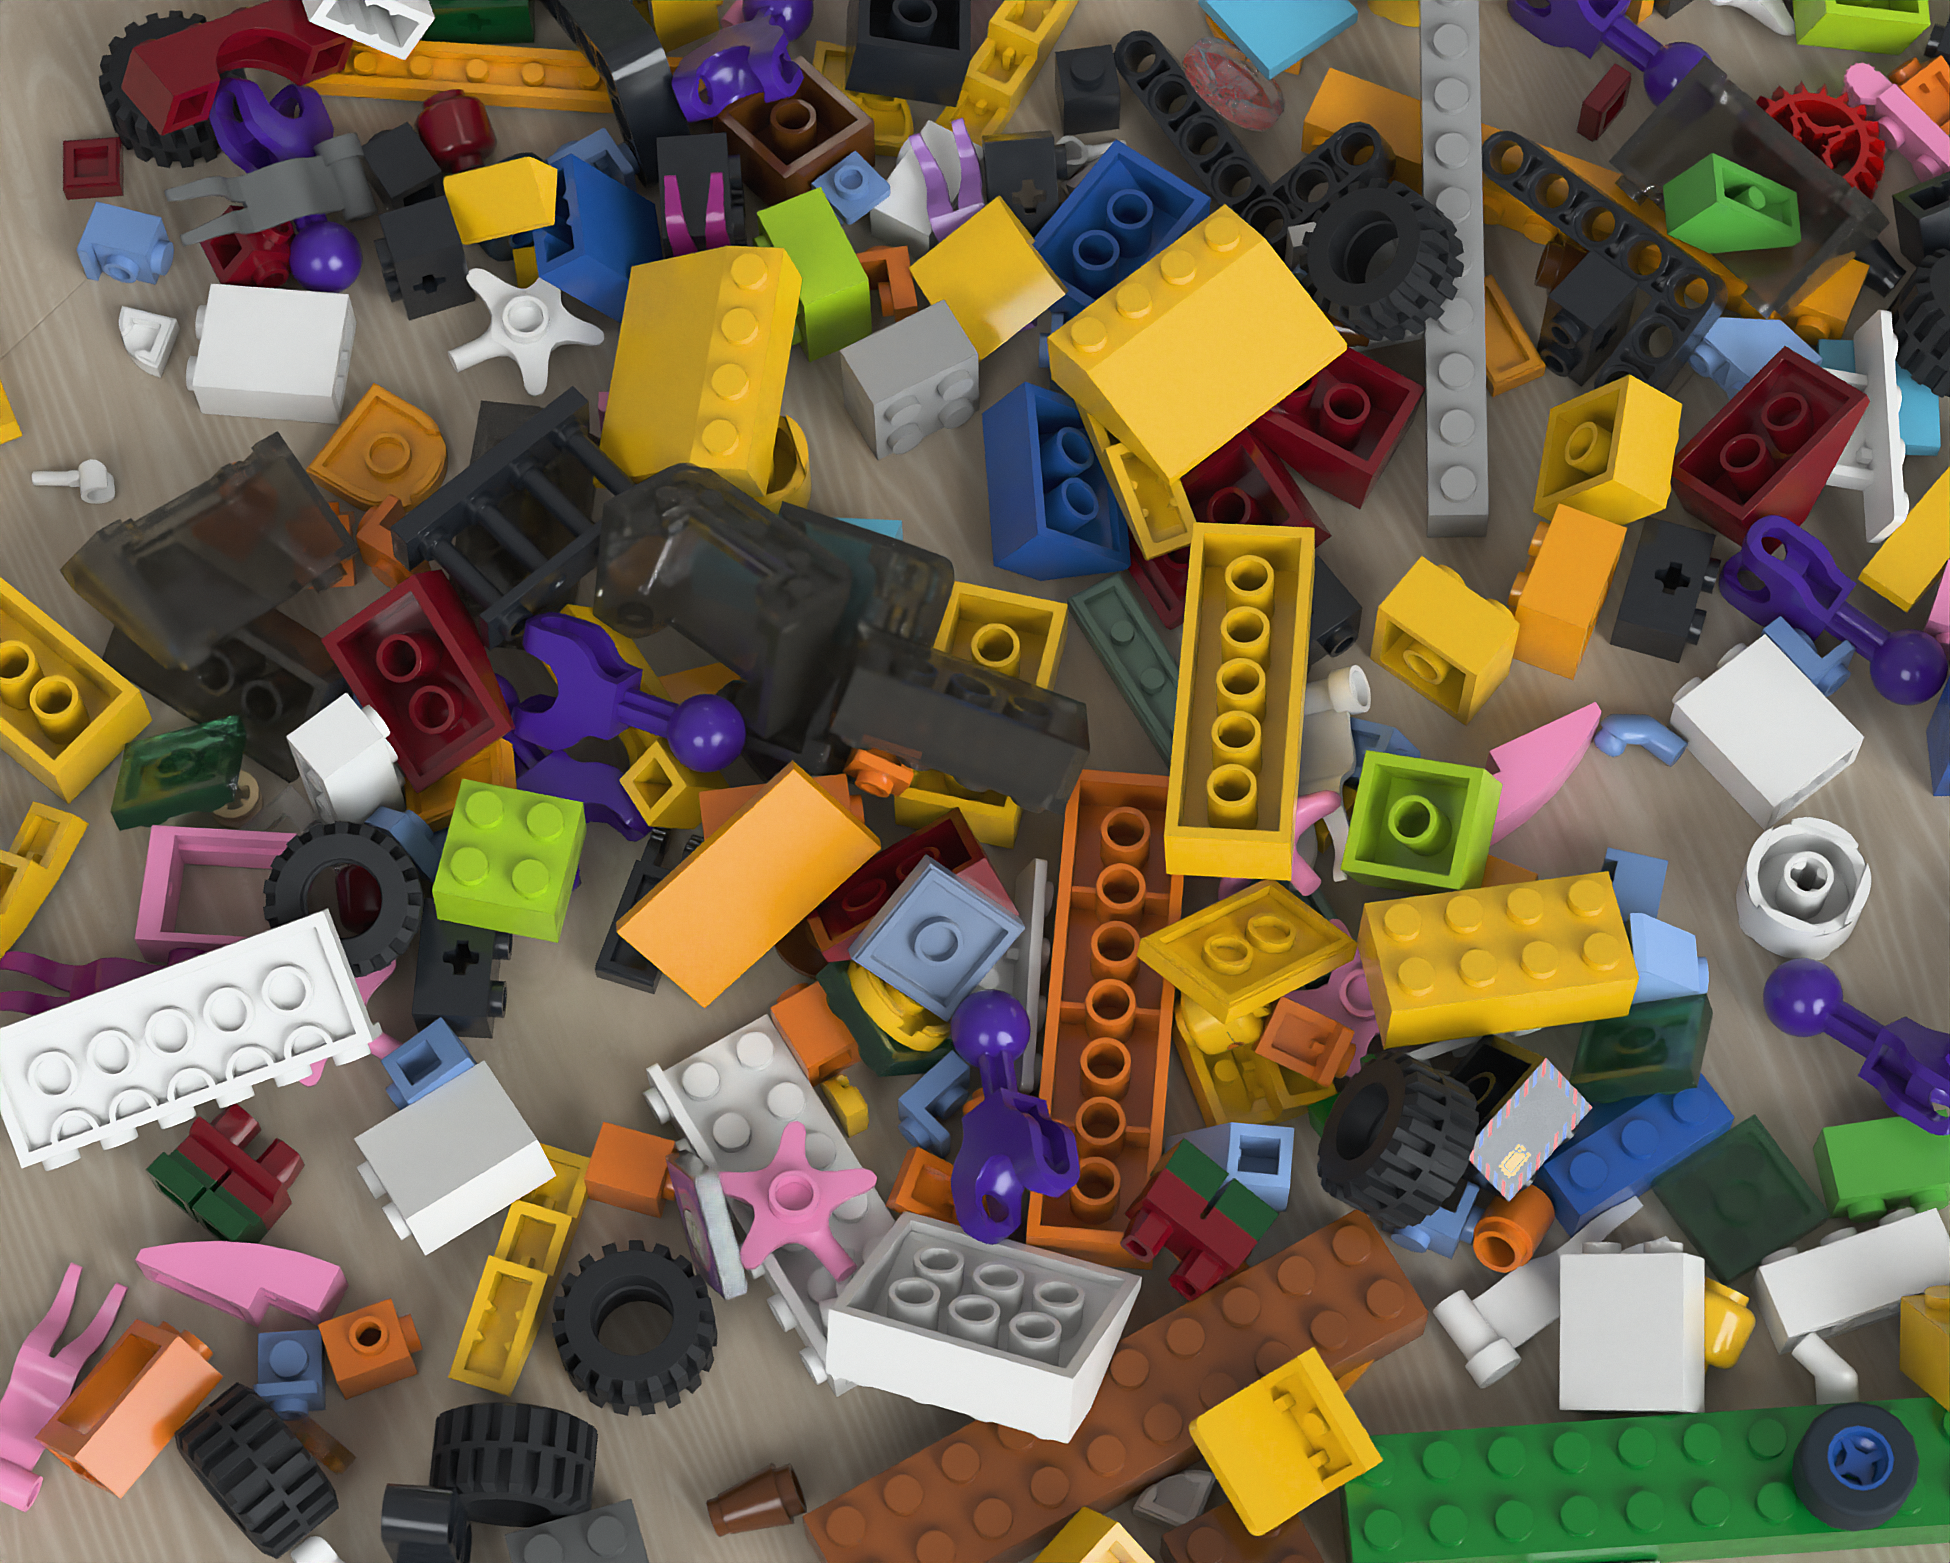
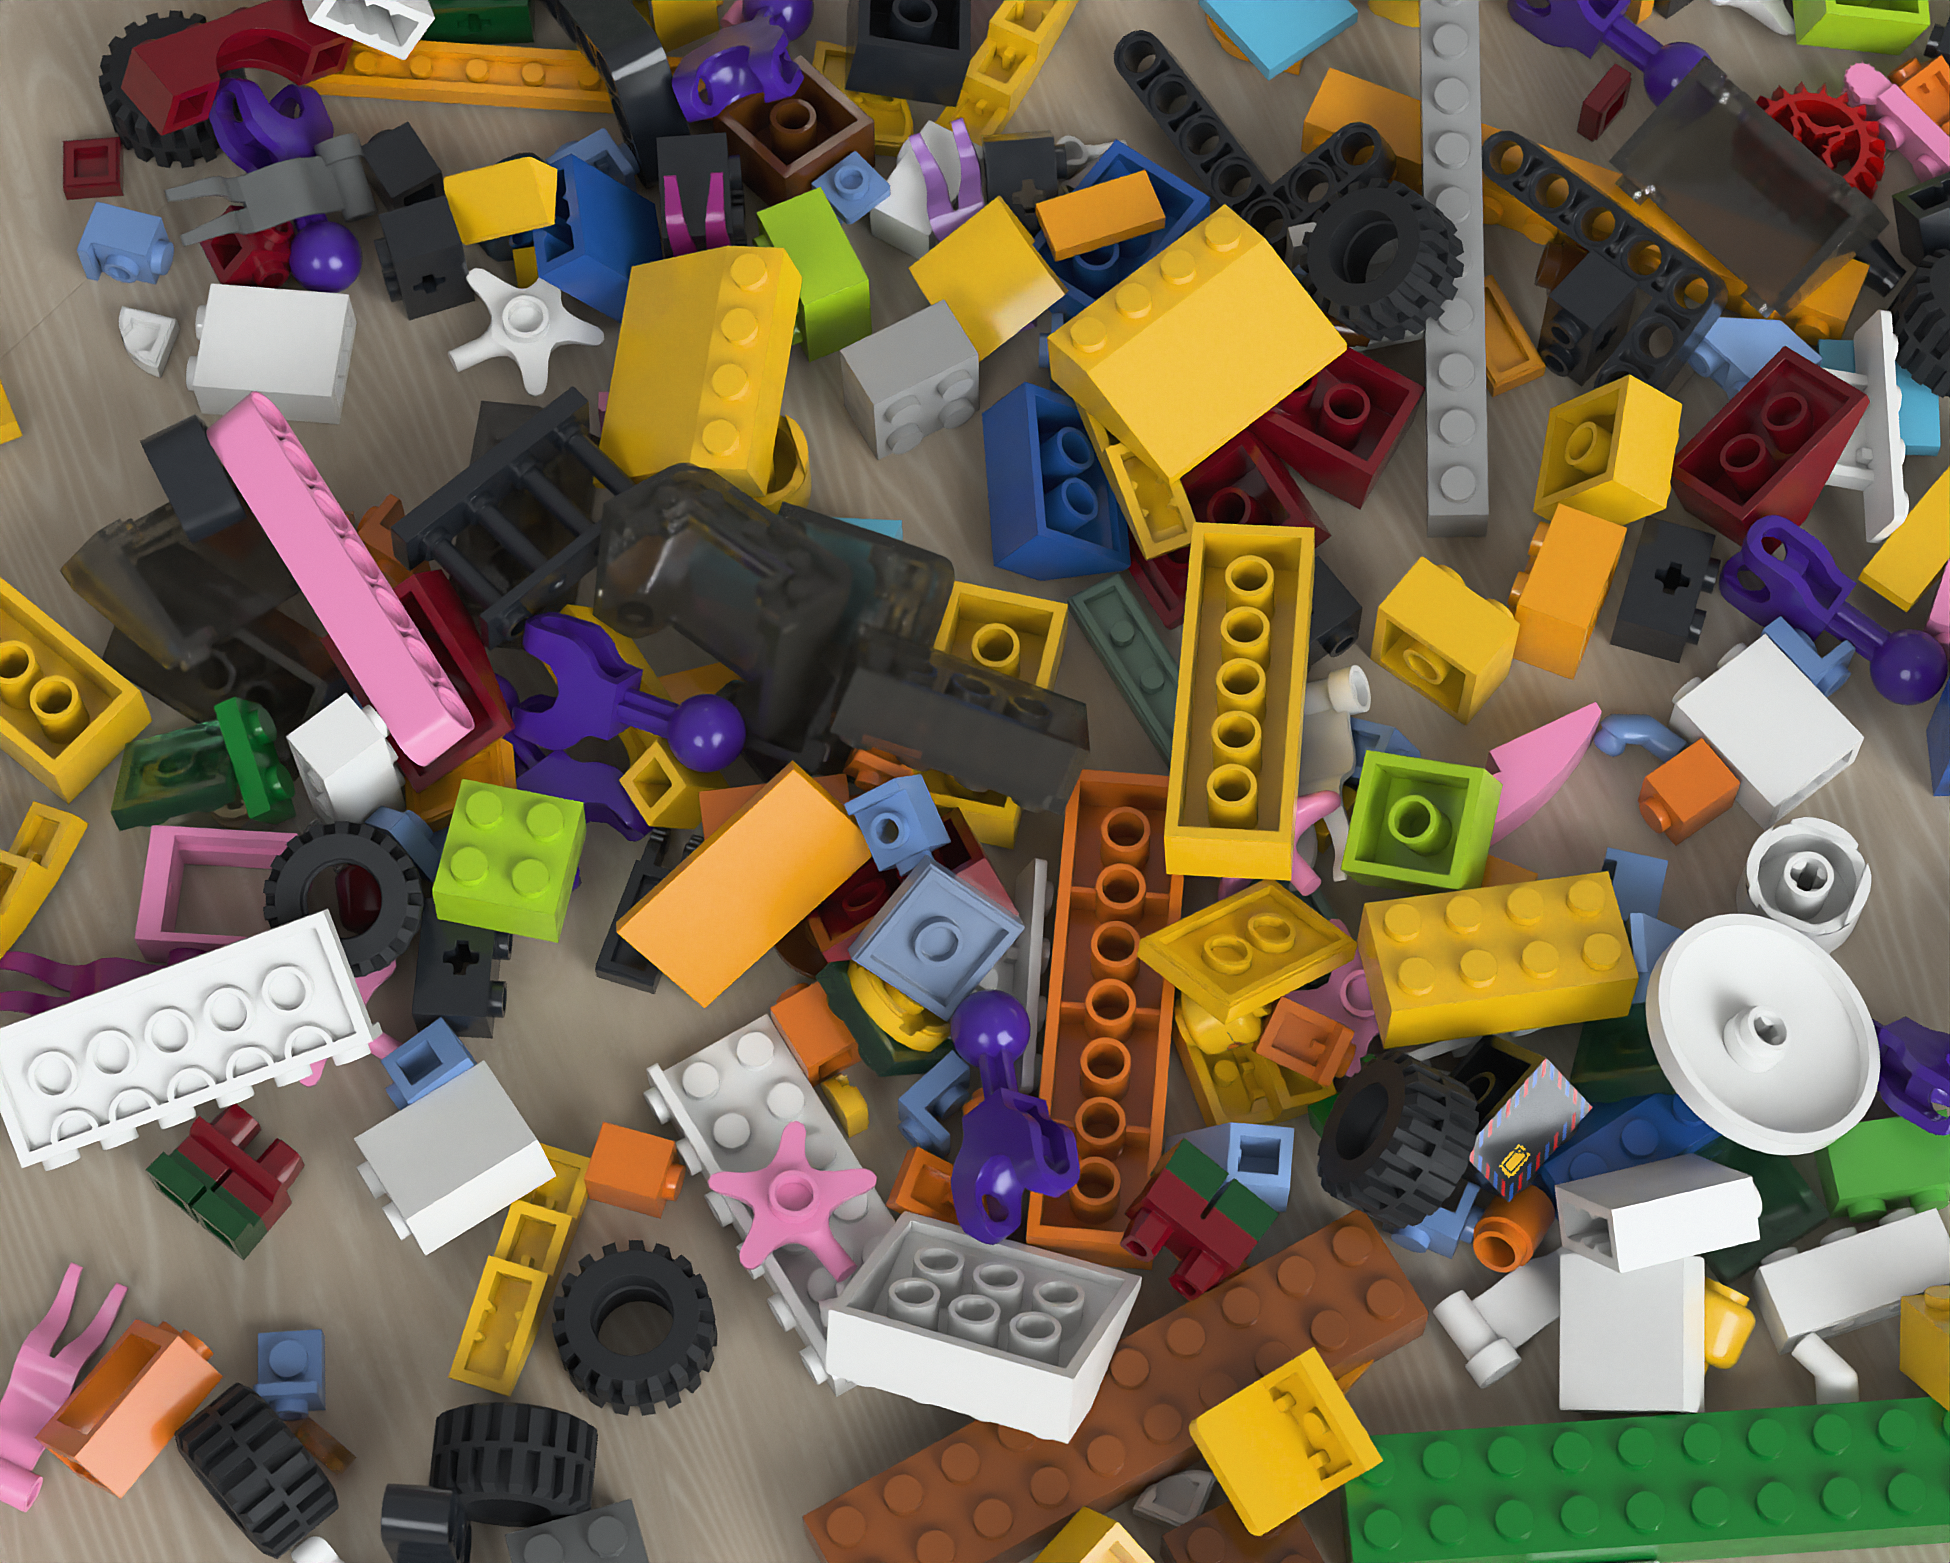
white hand [32,460,115,504] -> none
bright pink slope [135,1241,349,1327] -> none
light orange tile [306,383,448,513] -> none
orange brick [318,1298,423,1400] -> none
dark red head [414,89,497,175] -> none
clear smoke tile [665,1149,749,1300] -> none
reddish brown cone [706,1463,807,1537] -> none
orange bracket [855,245,918,323] -> none
black brick [1055,44,1121,136] -> none
clear tile [1182,37,1285,132] -> none
bright green slope [1663,153,1802,254] -> none
black wheel [1792,1402,1919,1532] -> none
none -> black beam [140,414,248,545]
none -> bright pink beam [206,391,474,767]
none -> green plate [214,697,297,825]
none -> medium blue brick [844,774,951,877]
none -> light orange tile [1035,170,1166,262]
none -> white brick [1554,1153,1762,1273]
none -> orange brick [1638,738,1741,846]
none -> white dish [1646,914,1880,1155]

